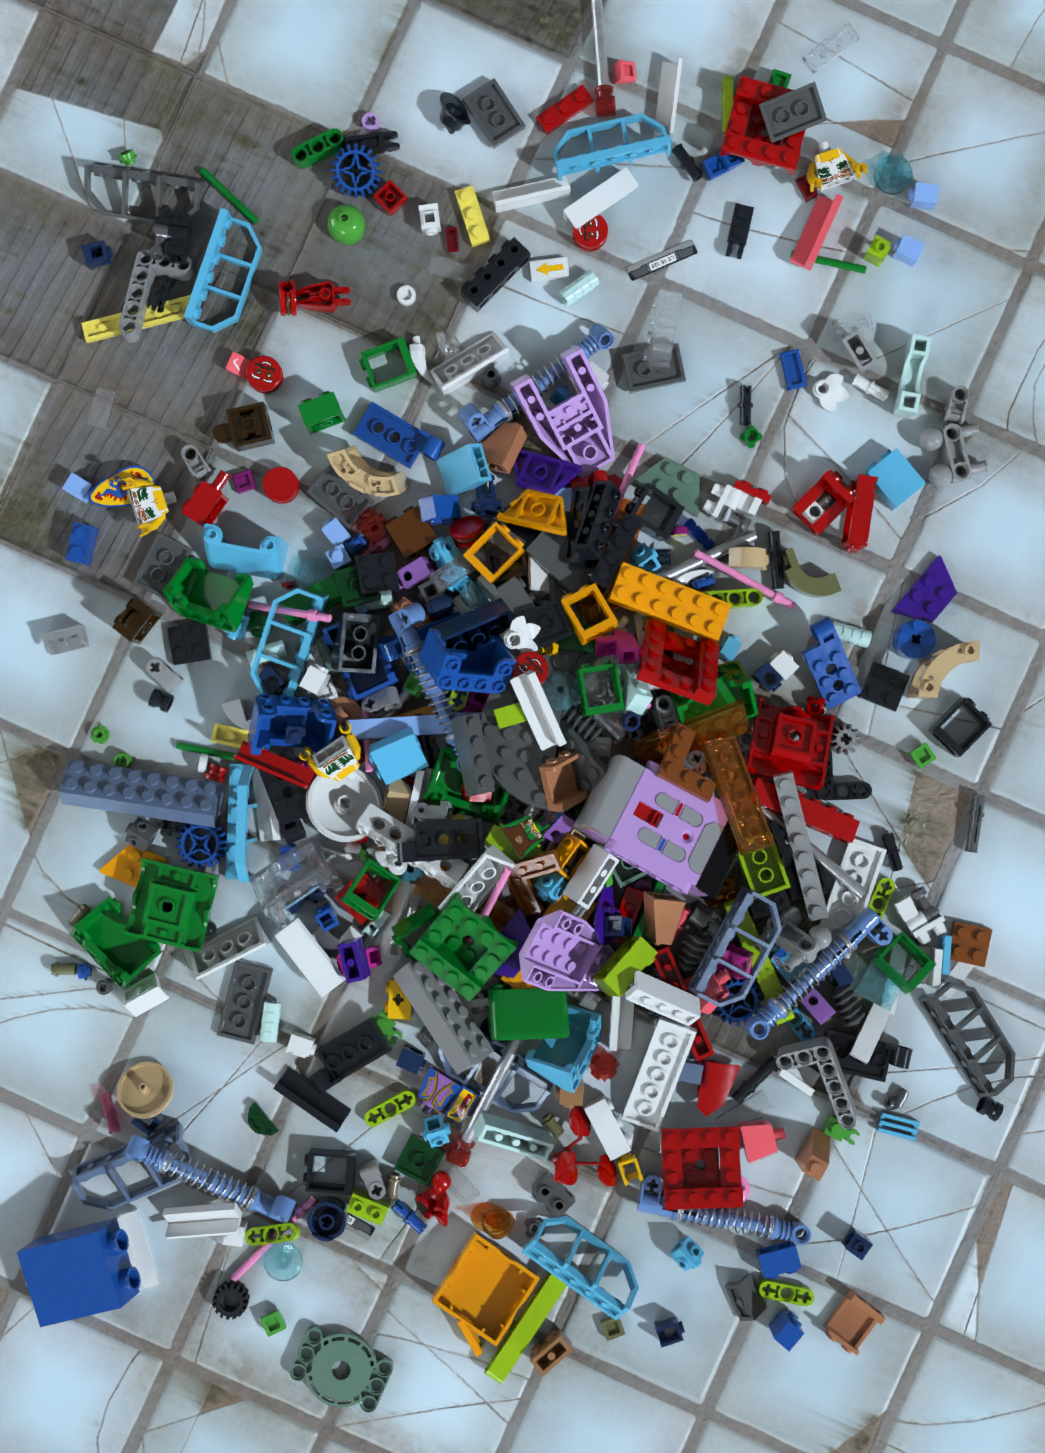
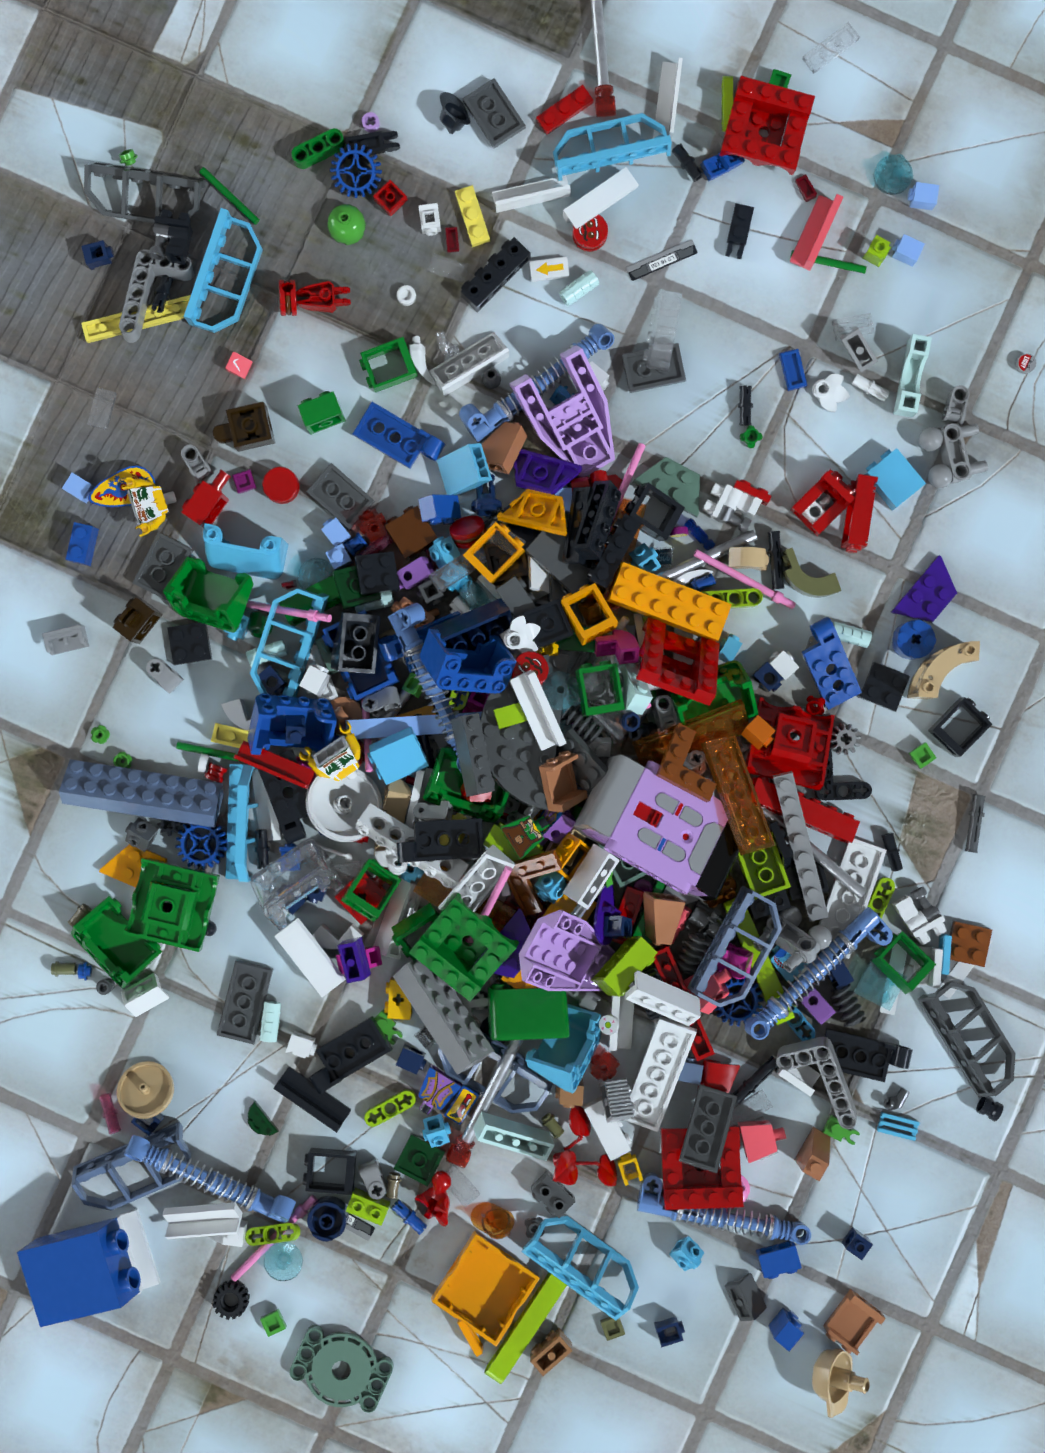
black wheel [148,688,174,713] -> none
white slope [189,916,271,980] -> none
red head [246,356,283,394] -> none
blue leg [314,901,340,933] -> none
tan window [327,445,409,497] -> none
arm [344,842,371,863] -> none
light aqua bar [362,907,392,939] -> none
dark blue brick [425,594,455,619] -> none
coral slope [611,60,637,84] -> none
lime beam [758,1278,814,1306] -> none
dark grey plate [759,82,827,143] -> none
torso [806,141,868,192] -> none
white tile [849,1003,891,1064] -> none
none -> black pin [255,829,270,869]
none -> white tile [599,1014,619,1035]
none -> light grey brick [599,1078,635,1123]
none -> dark grey tile [679,1084,737,1173]
none -> orange brick [741,715,776,750]
none -> tan piece [812,1349,870,1418]
none -> tile [1015,353,1036,374]

